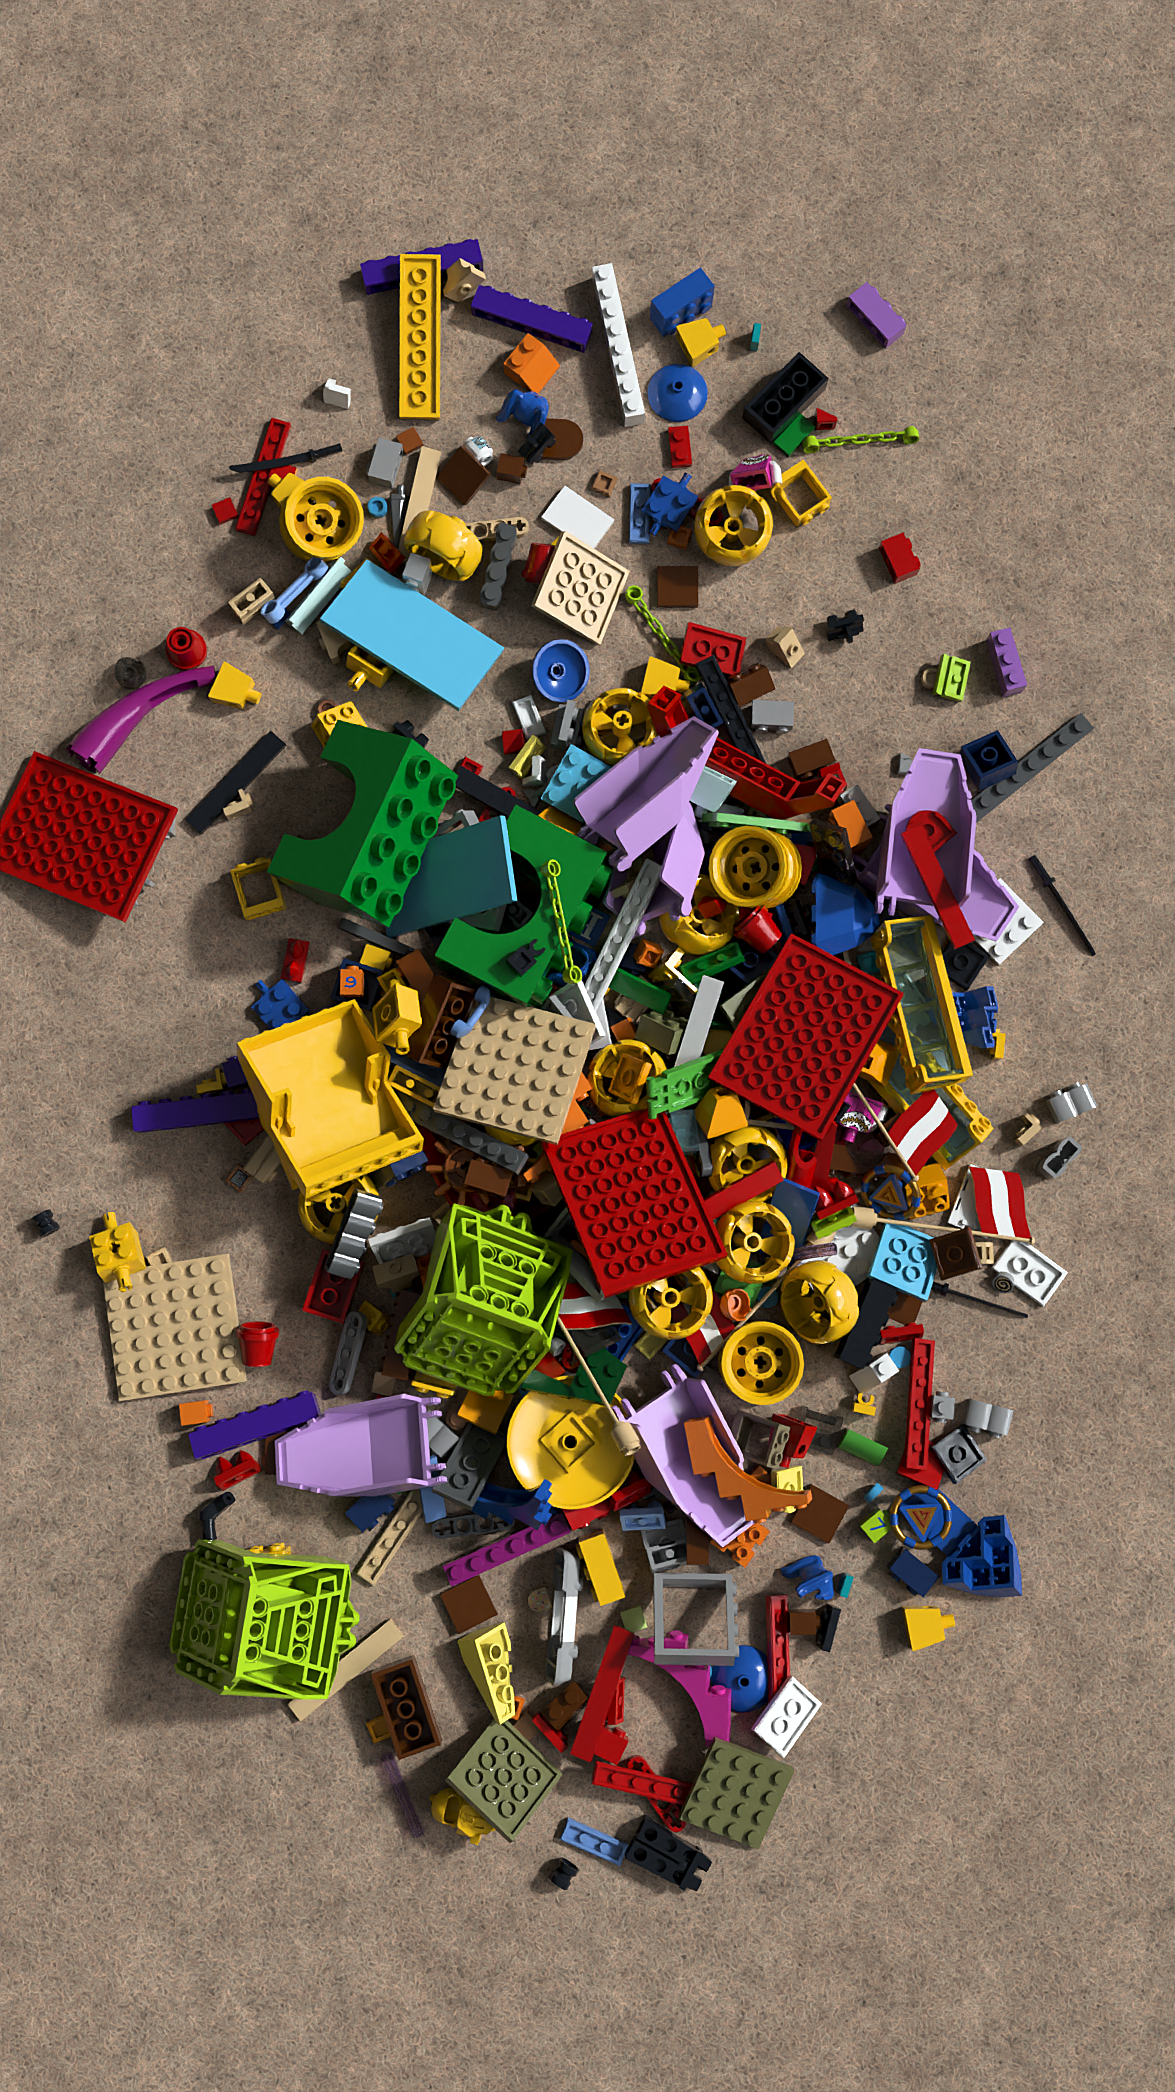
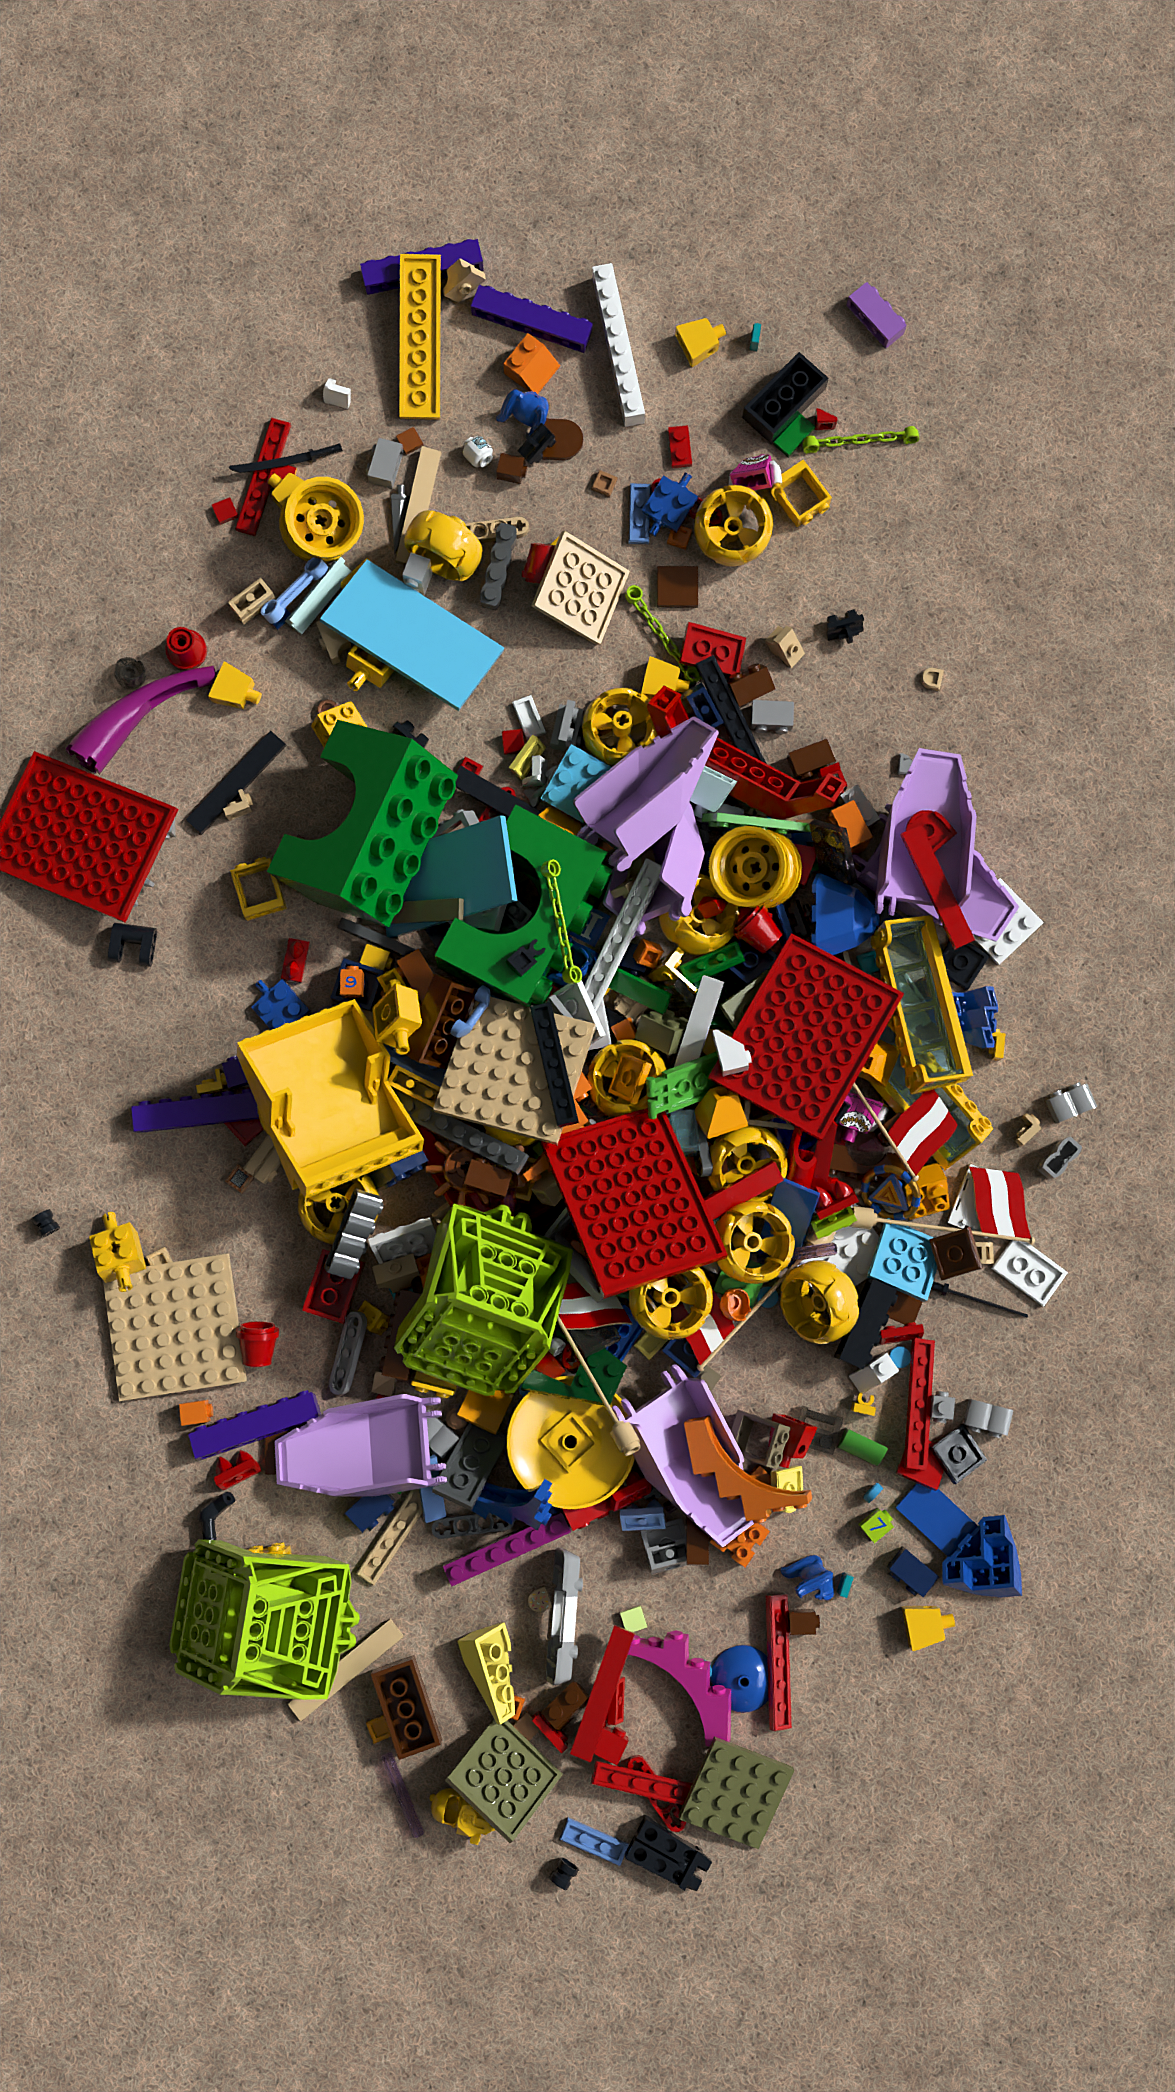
dark azure tile [367,497,388,518] -> none
red plate [369,532,406,573] -> none
reddish brown tile [437,446,491,505] -> none
reddish brown tile [440,1575,498,1634] -> none
blue dish [532,639,590,702] -> none
white tile [541,486,614,549] -> none
yellow brick [576,1529,625,1606] -> none
blue dish [647,364,708,422] -> none
blue brick [650,267,715,337] -> none
light grey window [653,1573,739,1666] -> none
yellow wheel [718,1321,804,1405] -> none
white tile [751,1675,822,1758] -> none
reddish brown tile [791,1484,849,1544] -> none
black plate [815,1603,841,1652] -> none
red brick [878,532,921,584] -> none
piece [889,1485,952,1550] -> none
lime plate [933,653,971,702] -> none
dark blue brick [960,730,1018,791] -> none
dark grey plate [971,713,1094,823] -> none
medium lavender brick [986,628,1027,697] -> none
tile [992,1272,1015,1293] -> none
black sword [1028,855,1096,956] -> none
none -> black connector [108,923,157,967]
none -> dark tan tile [362,898,464,925]
none -> black tile [530,1002,579,1128]
none -> white slope [712,1030,752,1076]

